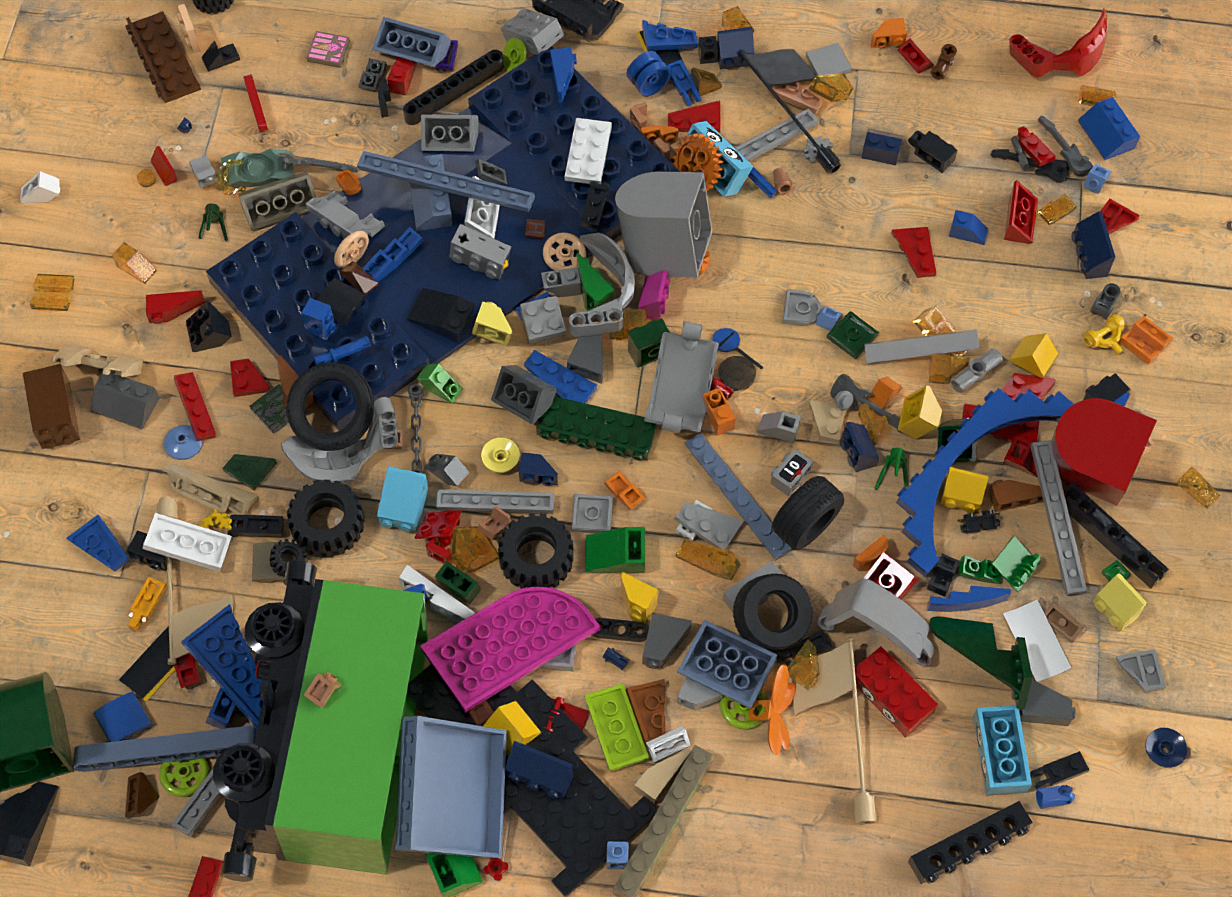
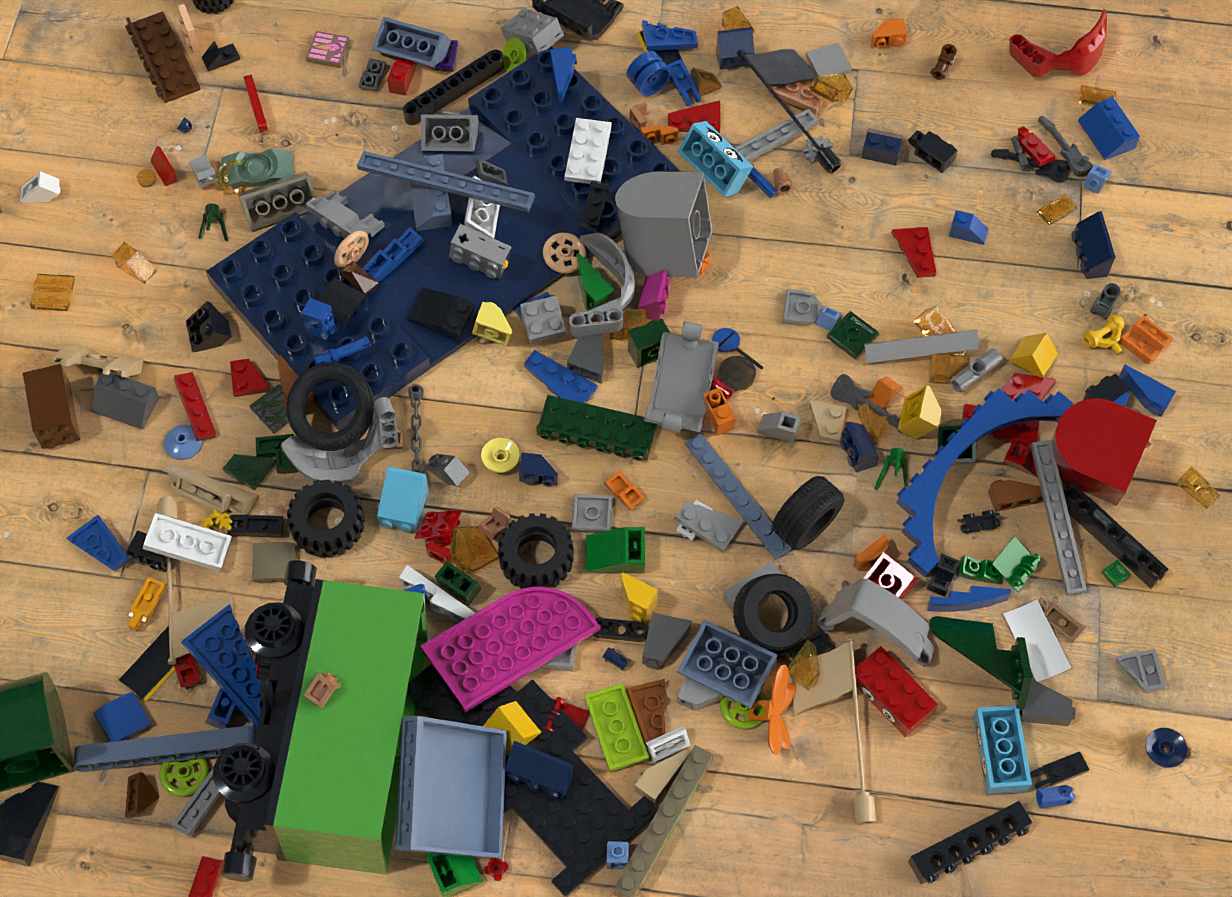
red slope [146,290,205,324] -> none
black tyre [269,539,307,576] -> none
dark grey piece [278,153,358,172] -> none
orange tile [336,170,362,195] -> none
black slope [378,77,391,118] -> none
bright green slope [416,364,463,403] -> none
light grey plate [436,489,554,514] -> none
copper tile [468,700,494,726] -> none
dark grey slope [491,365,557,424] -> none
copper tile [525,219,545,240] -> none
light grey slope [541,267,581,297] -> none
nougat bracket [654,137,677,161] -> none
orange gear [672,133,723,191] -> none
clear yellow slope [675,540,741,580] -> none
black brick [698,36,718,64] -> none
light grey brick [771,449,814,496] -> none
light grey plate [835,391,853,410] -> none
red slope [898,38,934,74] -> none
yellow slope [940,467,989,513] -> none
red slope [1004,180,1038,244] -> none
light yellow slope [1093,573,1147,631] -> none
red wing [1101,198,1140,234] -> none
none -> dark green plate [255,434,297,473]
none -> blue slope [1119,364,1176,417]

